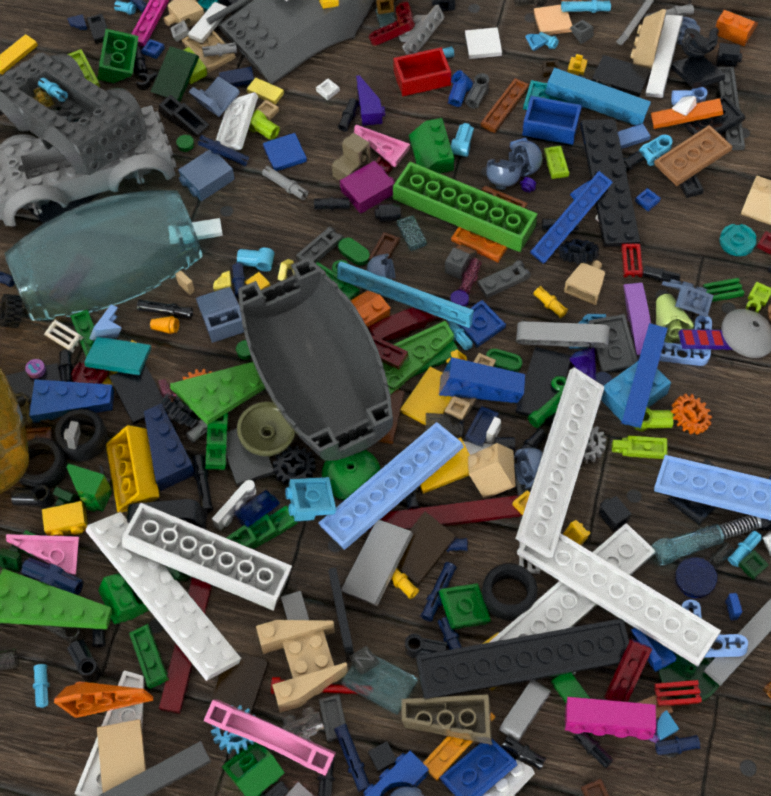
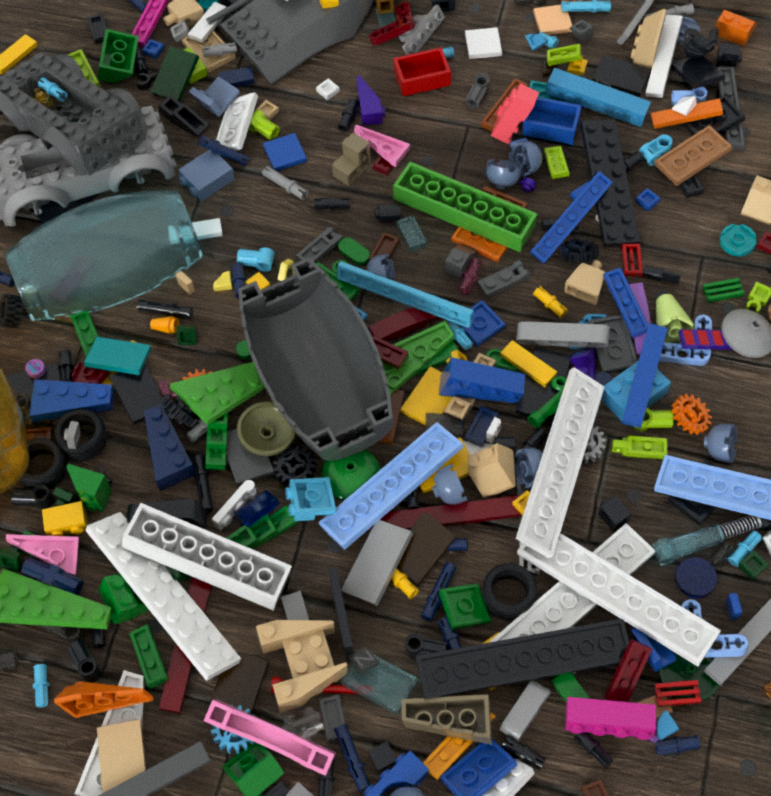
white tile [44,320,83,353] -> none
dark blue tile [67,14,87,30] -> none
light blue slope [89,304,121,340] -> none
yellow slope [106,425,159,513] -> none
medium azure pin [114,0,136,15] -> none
green tile [176,135,194,152] -> none
sand blue slope [196,287,244,343] -> none
light yellow tile [247,78,284,105] -> none
magenta brick [340,161,395,214] -> none
orange slope [351,290,391,328] -> none
green slope [409,118,454,174] -> none
blue piece [448,70,473,107] -> none
dark purple tile [450,290,469,307] -> none
medium azure piece [451,123,474,157] -> none
yellow tile [563,520,591,546] -> none
medium blue tile [618,124,650,149] -> none
sand blue bracket [662,279,714,317] -> none
none -> dark green tile [176,325,198,345]
none -> sand blue cylinder [432,464,468,505]
none -> coral wedge [491,83,539,145]
none -> yellow tile [500,340,557,387]
none -> lime tile [547,44,582,66]
none -> blue tile [603,267,648,338]
none -> sand blue cylinder [704,424,737,463]

